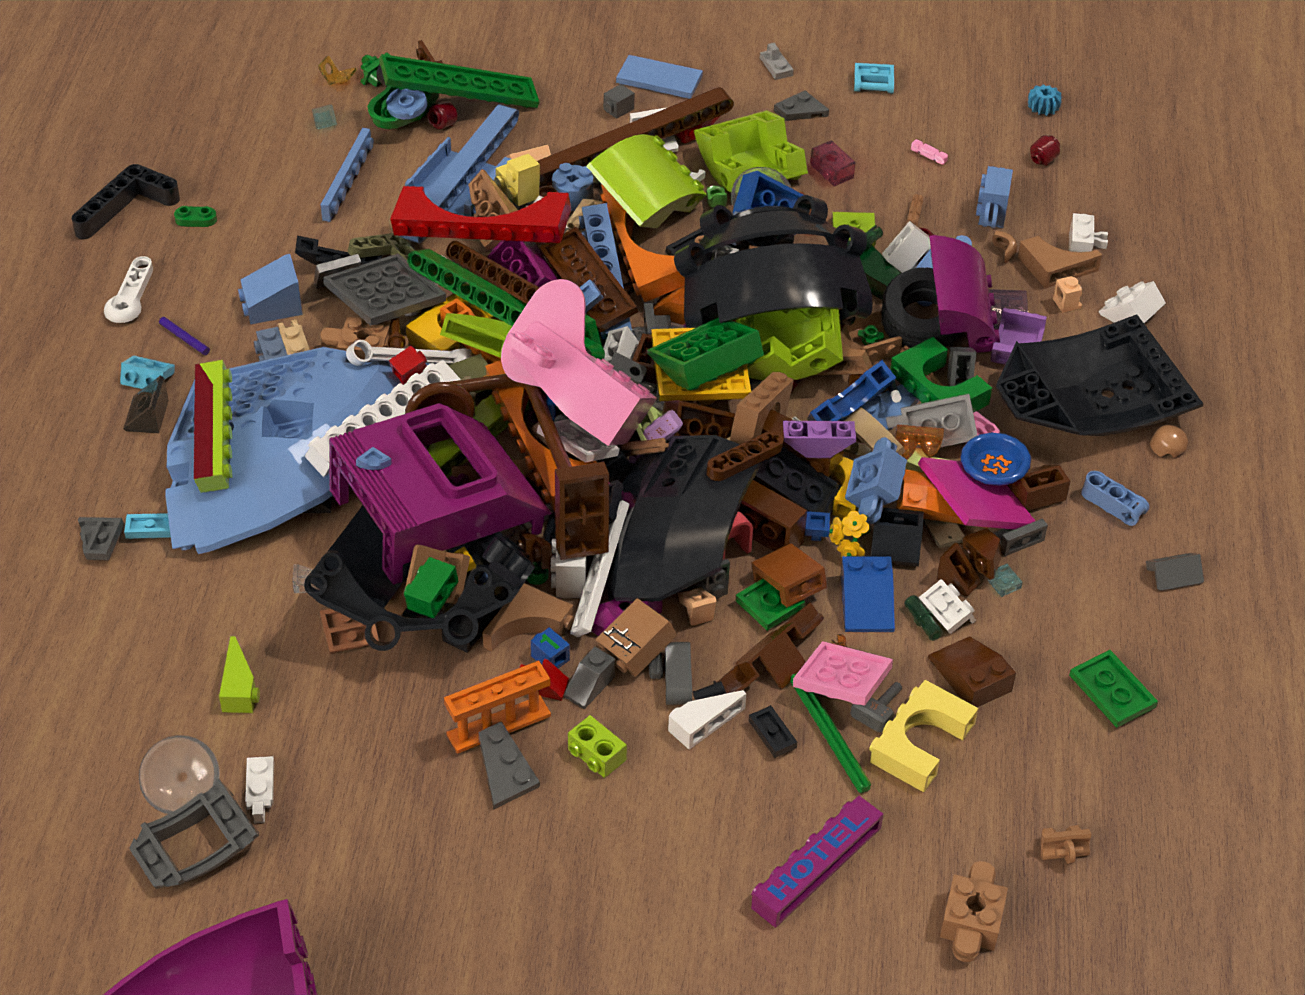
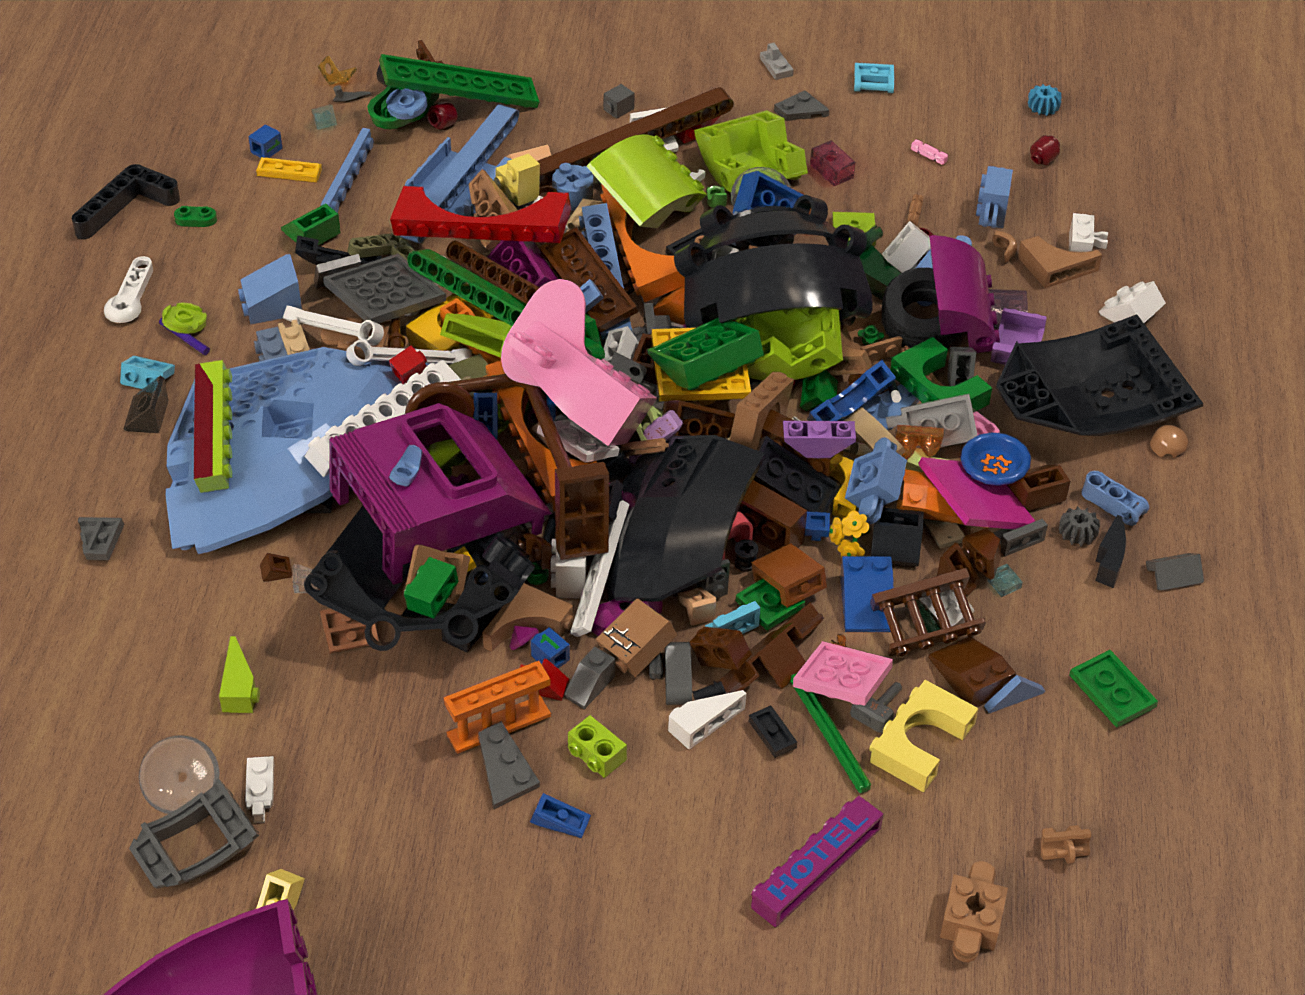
medium azure plate [124,513,171,539] -> none
medium blue tile [356,447,391,470] -> none
green hips [360,52,390,87] -> none
medium blue tile [616,55,703,99] -> none
reddish brown beam [706,431,784,481] -> none
light nougat brick [1053,276,1082,313] -> none
none -> lime tile [162,303,207,334]
none -> blue brick [248,124,282,158]
none -> yellow tile [256,157,322,183]
none -> light yellow slope [256,869,305,910]
none -> reddish brown slope [260,553,292,582]
none -> green slope [281,203,341,245]
none -> white piece [283,305,384,346]
none -> dark grey bar [333,85,371,102]
none -> medium blue hair [389,445,422,487]
none -> blue slope [474,393,498,440]
none -> magenta slope [510,626,539,650]
none -> blue slope [530,793,591,838]
none -> reddish brown brick [689,627,752,670]
none -> medium azure bracket [705,601,760,634]
none -> black bush [734,539,759,572]
none -> green panel [800,370,838,411]
none -> reddish brown fence [870,568,986,657]
none -> medium blue tile [984,675,1045,713]
none -> dark grey gear [1059,506,1100,547]
none -> black slope [1095,515,1126,588]

